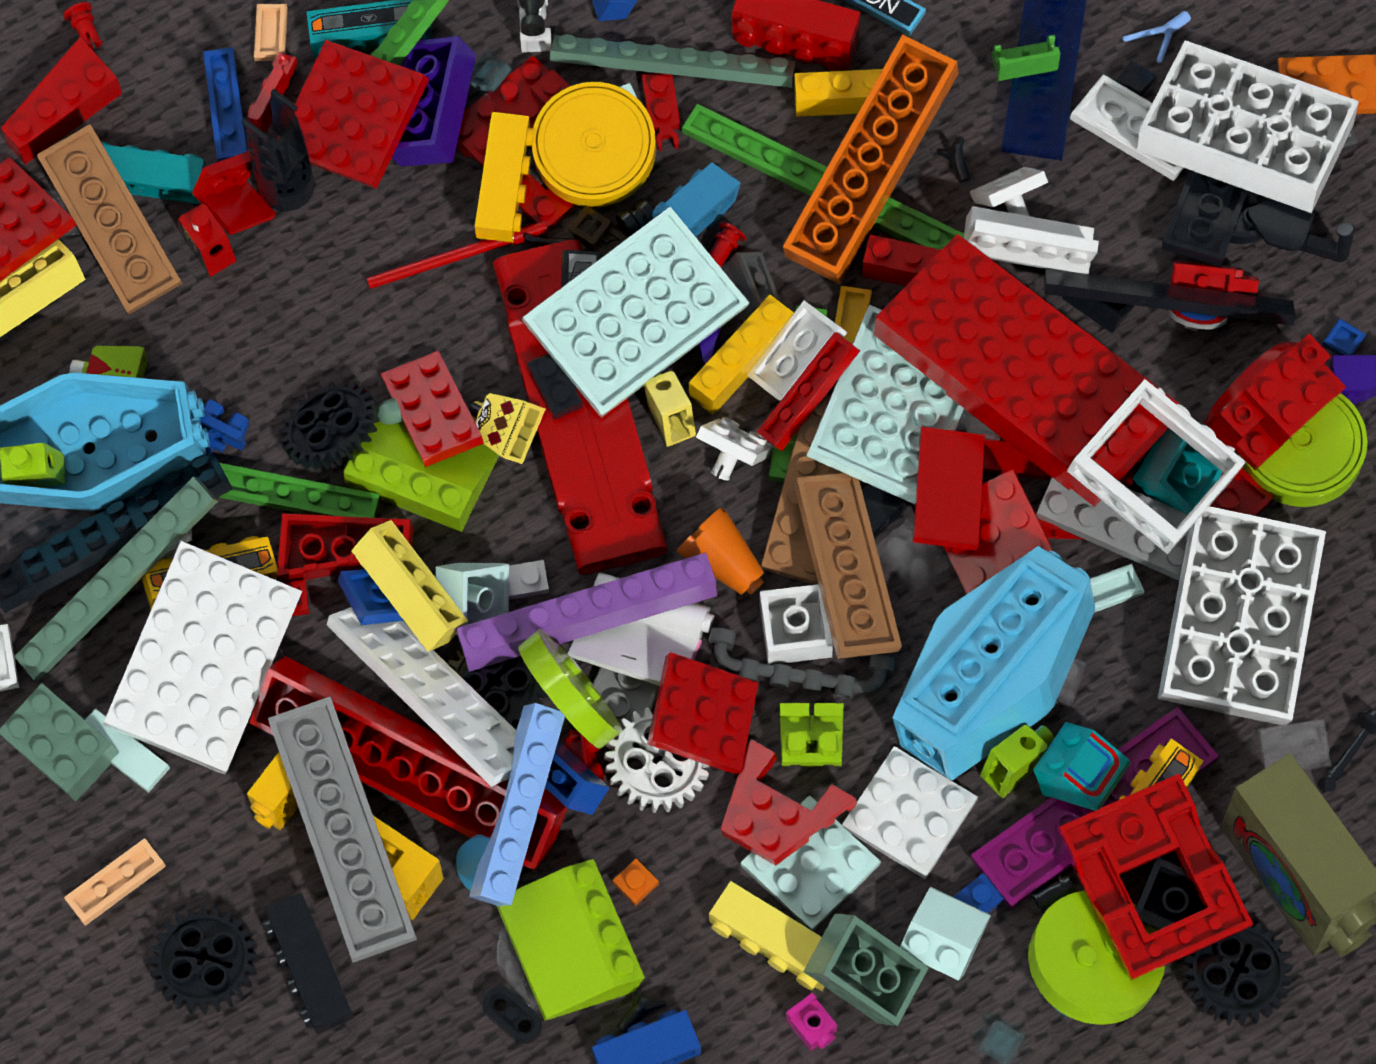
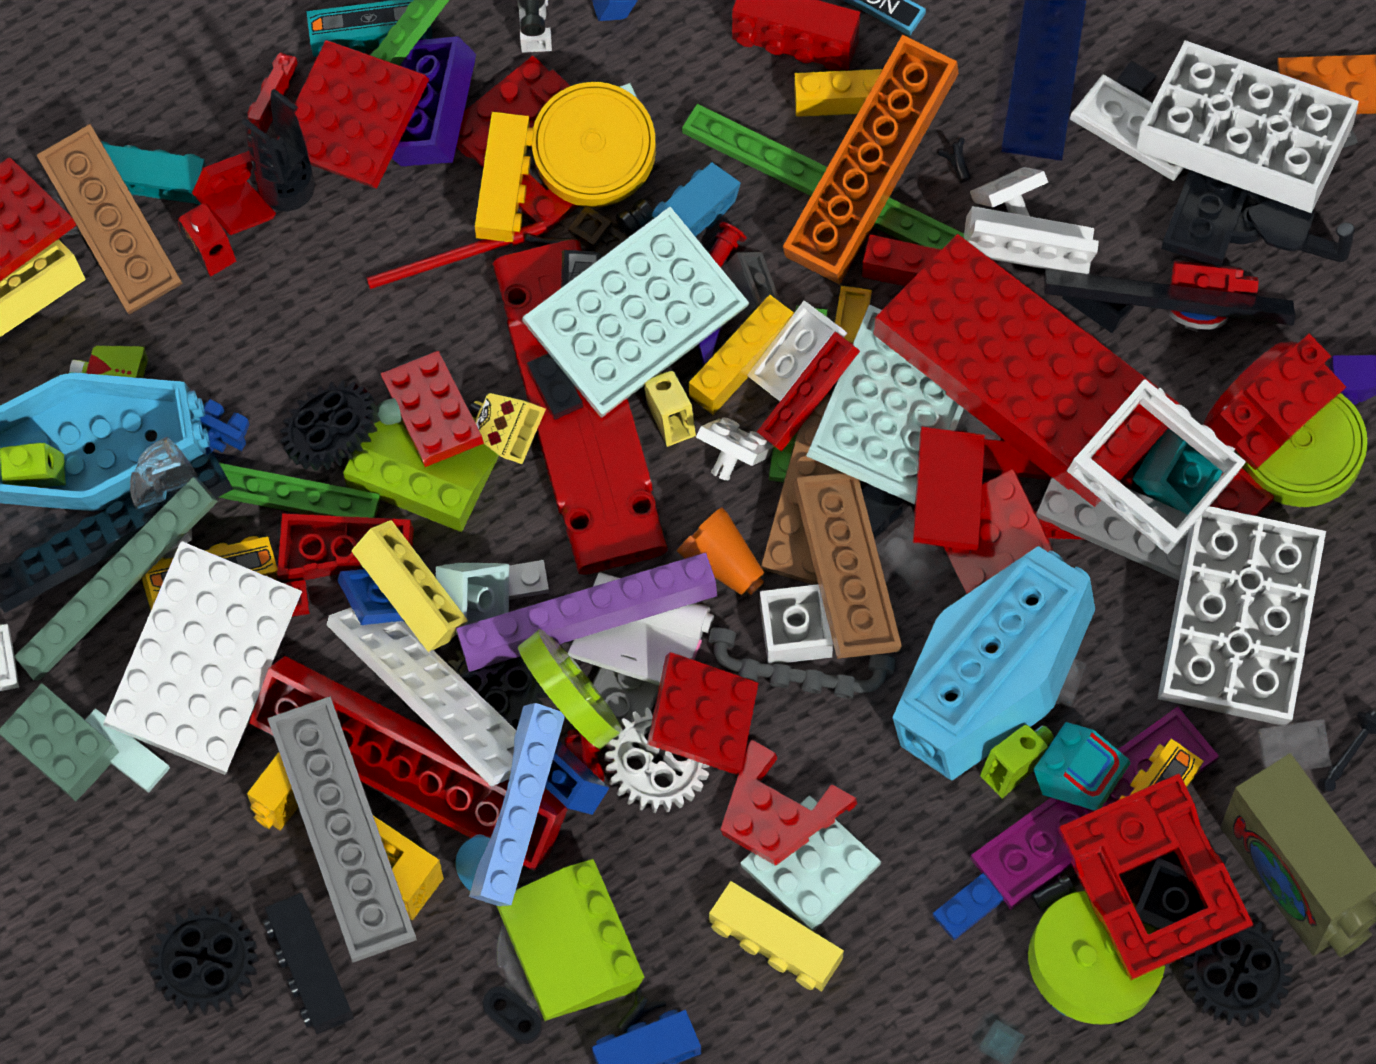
red wedge [1,37,122,165] -> none
red pin [63,2,103,50] -> none
light nougat plate [64,838,166,926] -> none
blue plate [203,47,247,162] -> none
light nougat tile [254,4,288,61] -> none
clear light blue tile [470,60,512,92] -> none
sand green plate [550,34,795,88] -> none
orange plate [612,859,659,906] -> none
red plate [642,73,681,151] -> none
lime hips [779,703,844,766] -> none
dark pink brick [786,992,838,1051] -> none
sand green brick [803,914,929,1026] -> none
white plate [842,746,978,879] -> none
light aqua slope [900,887,991,981] -> none
bright green hinge [991,35,1060,81] -> none
light aqua tile [1090,563,1145,613] -> none
light blue plant [1122,11,1191,63] -> none
blue tile [1322,318,1366,355] -> none
none -> clear brick [130,437,197,509]

